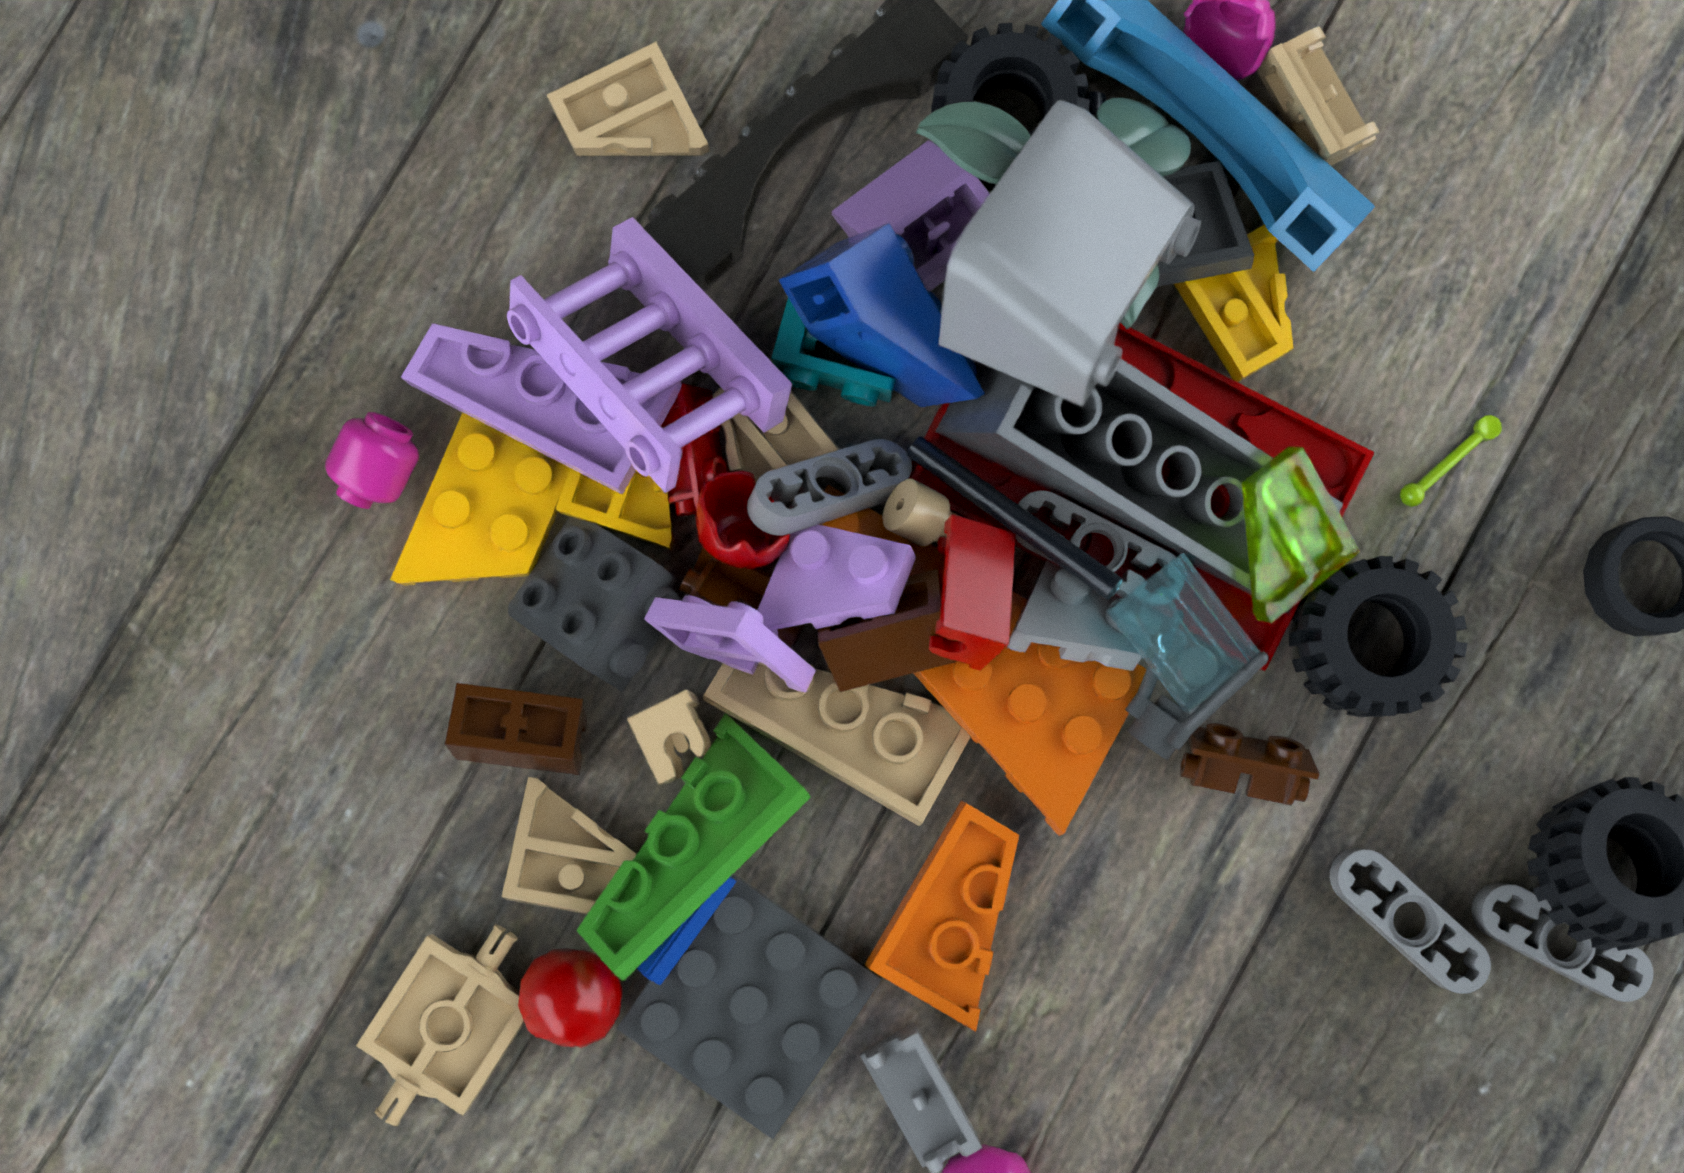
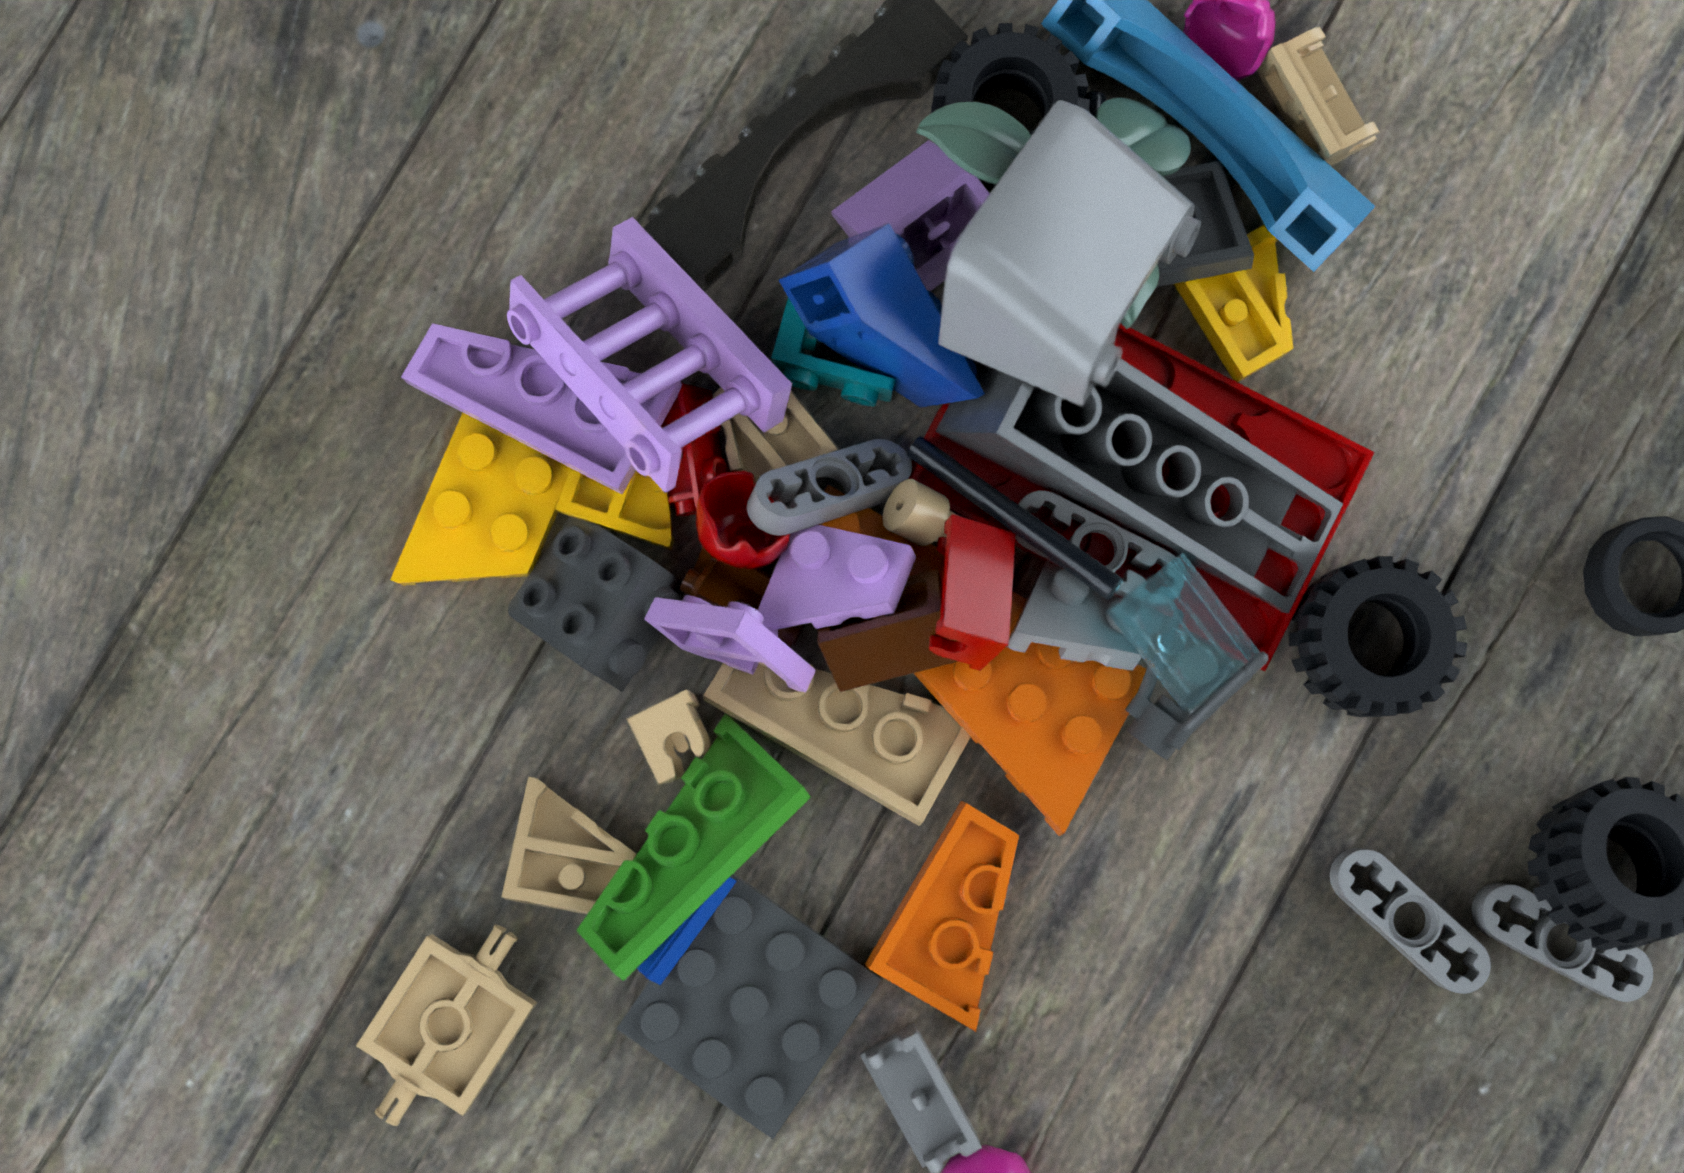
dark pink head [325,412,420,509] -> none
reddish brown hinge [445,683,587,775] -> none
red hair [518,948,623,1048] -> none
tan wing [547,42,710,156] -> none
reddish brown hinge [1180,723,1319,806] -> none
clear neon green wing [1242,447,1360,623] -> none
lime hinge [1400,415,1502,507] -> none

